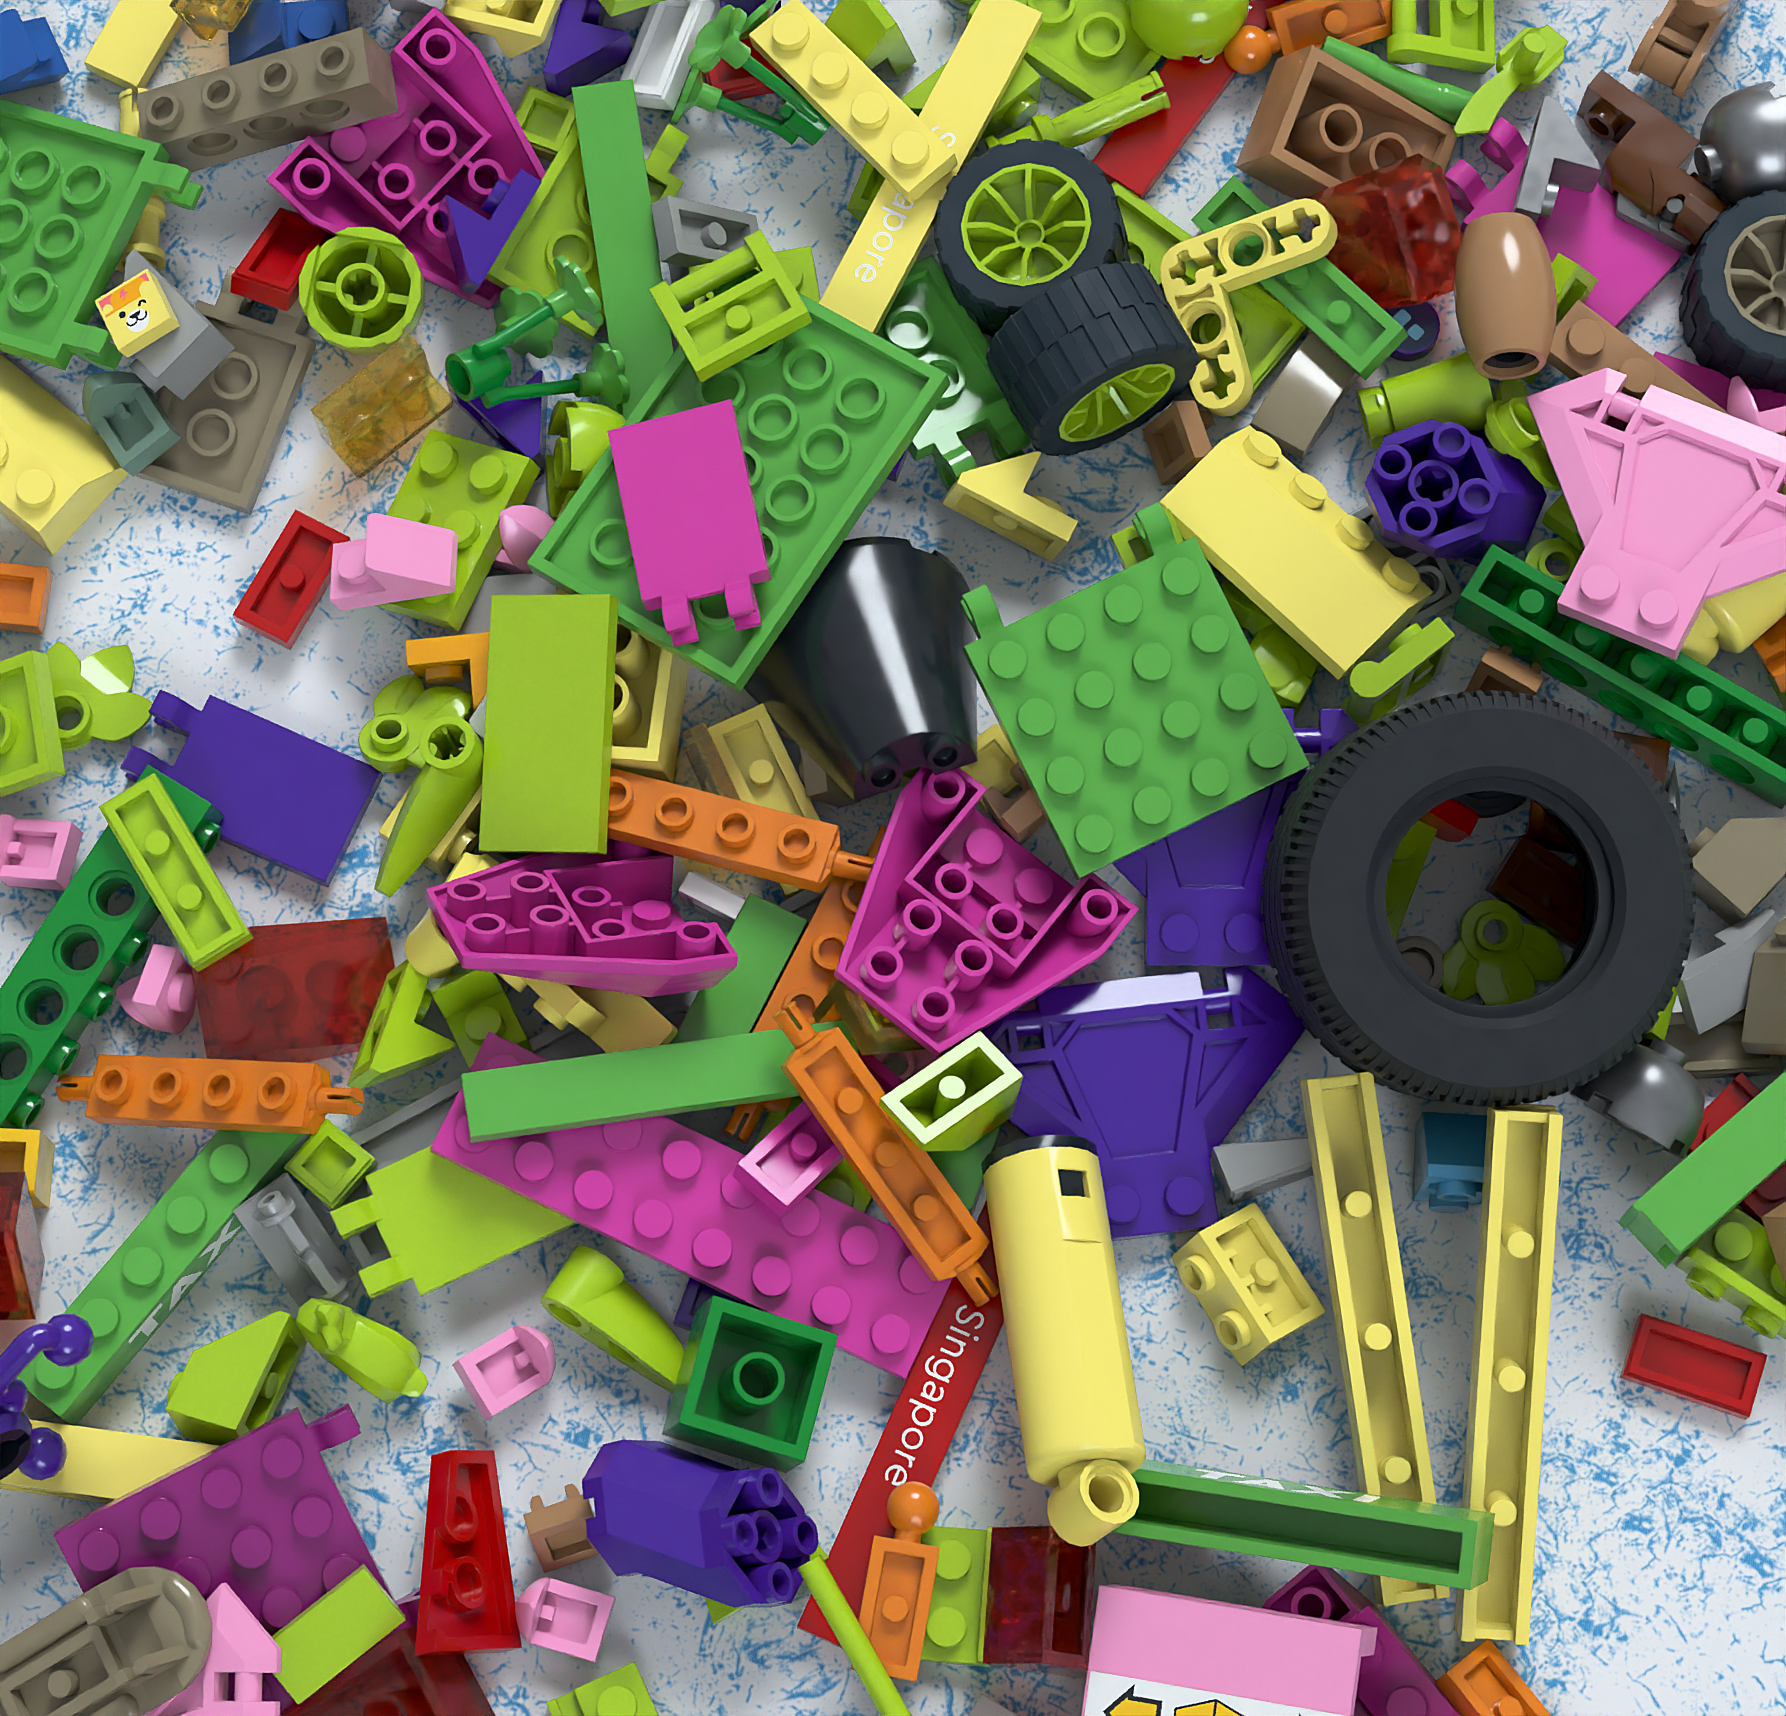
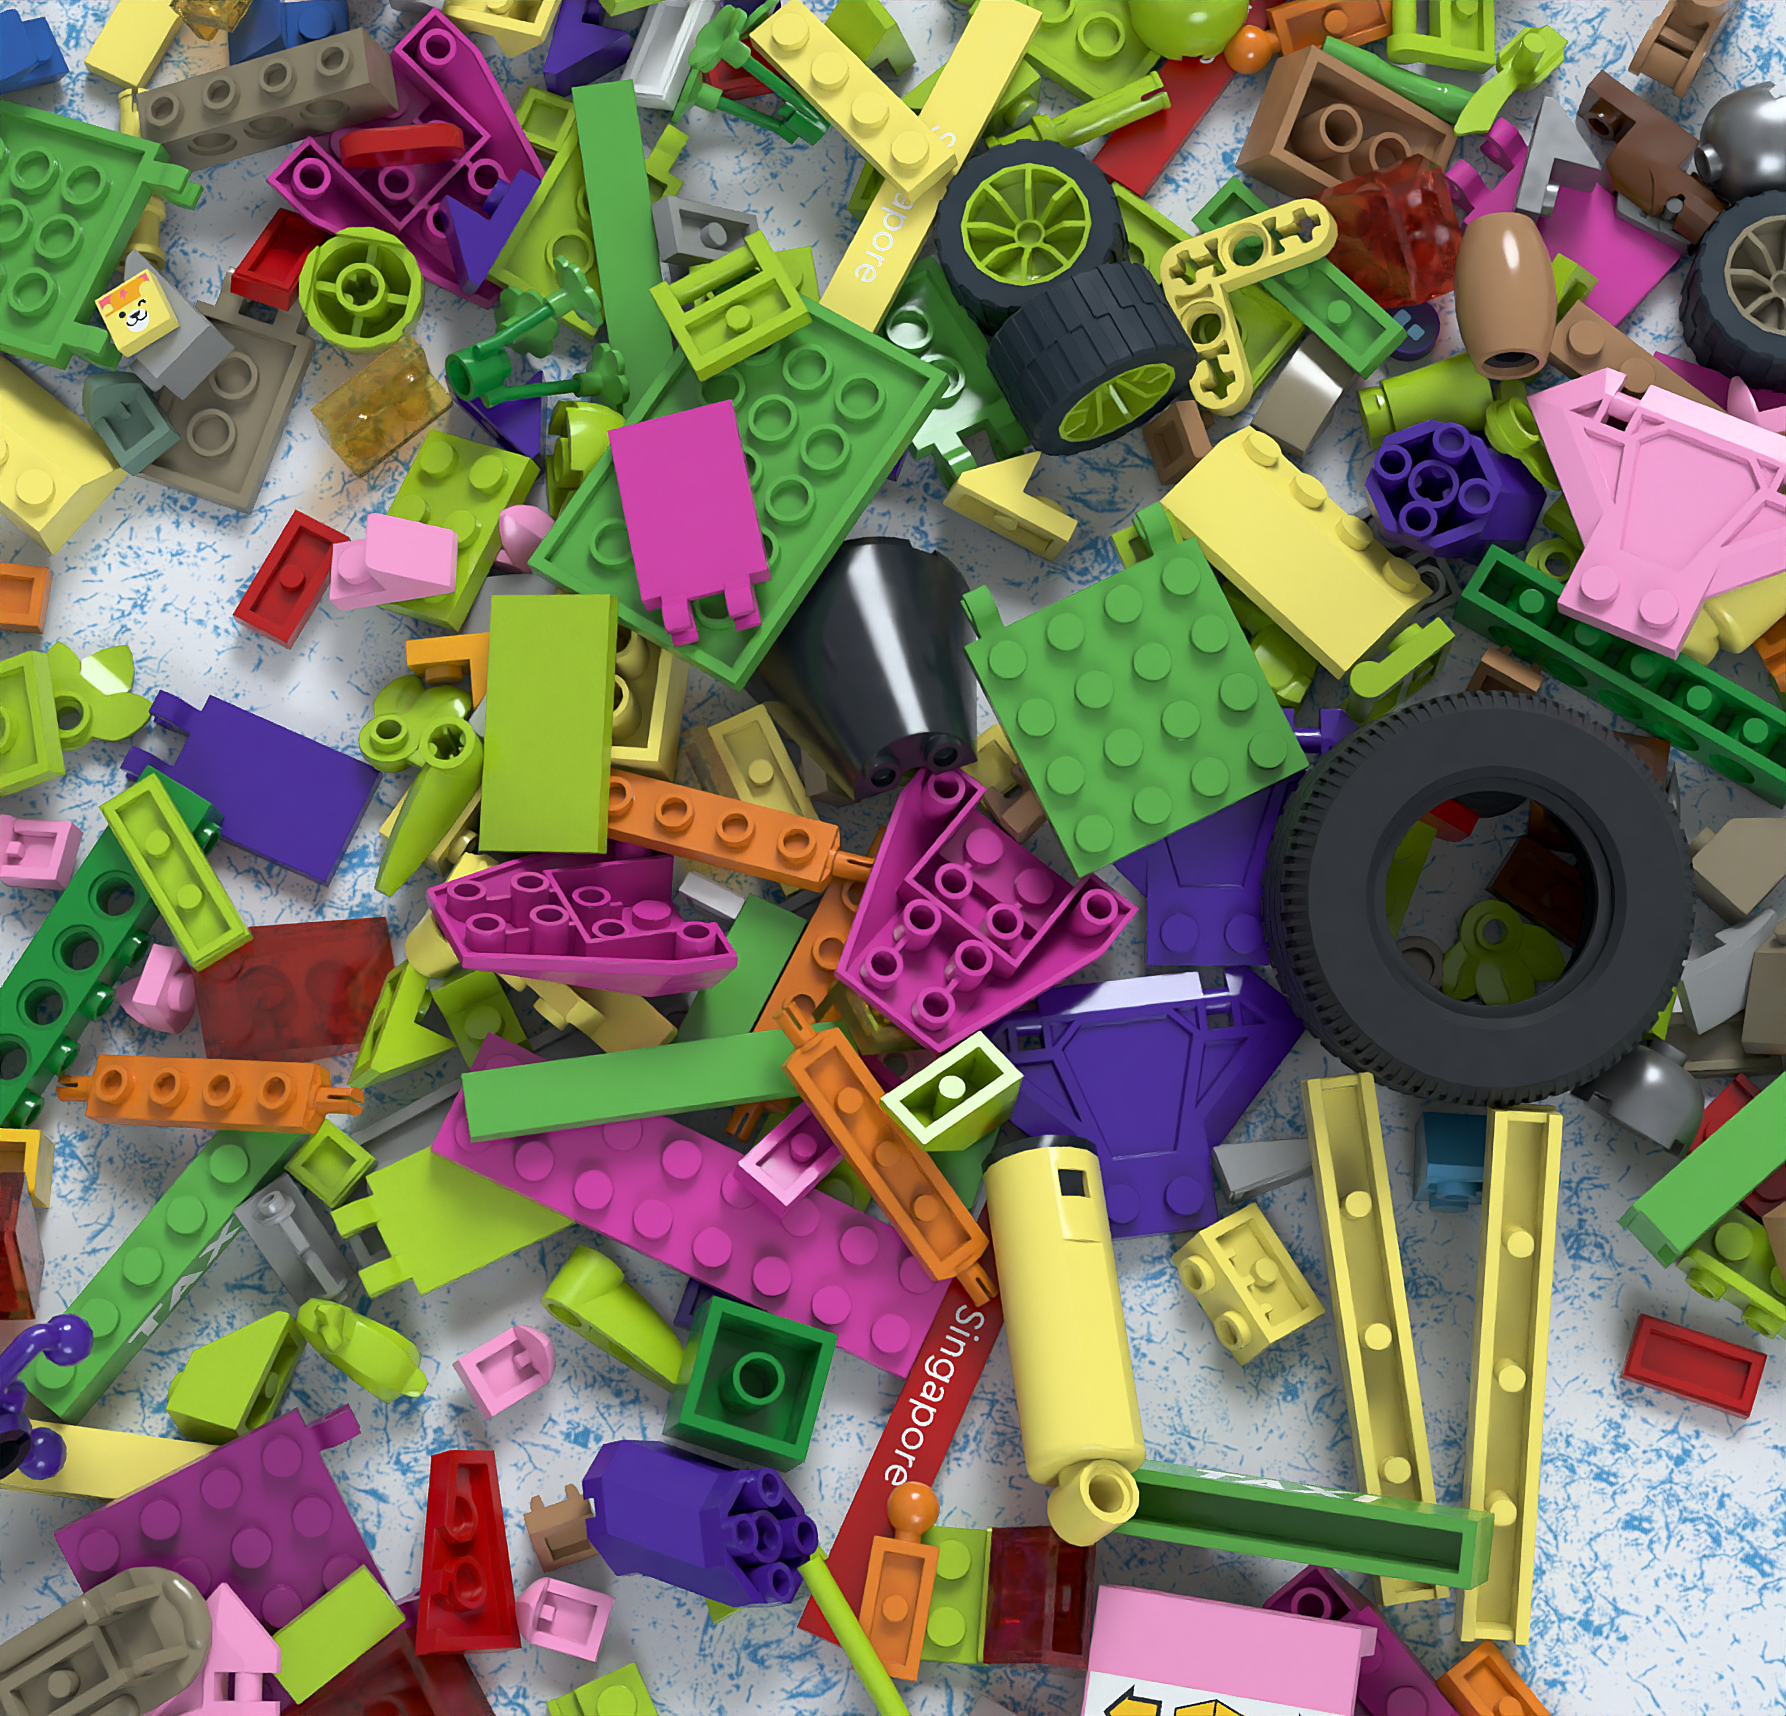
none -> red tile [339,123,465,169]

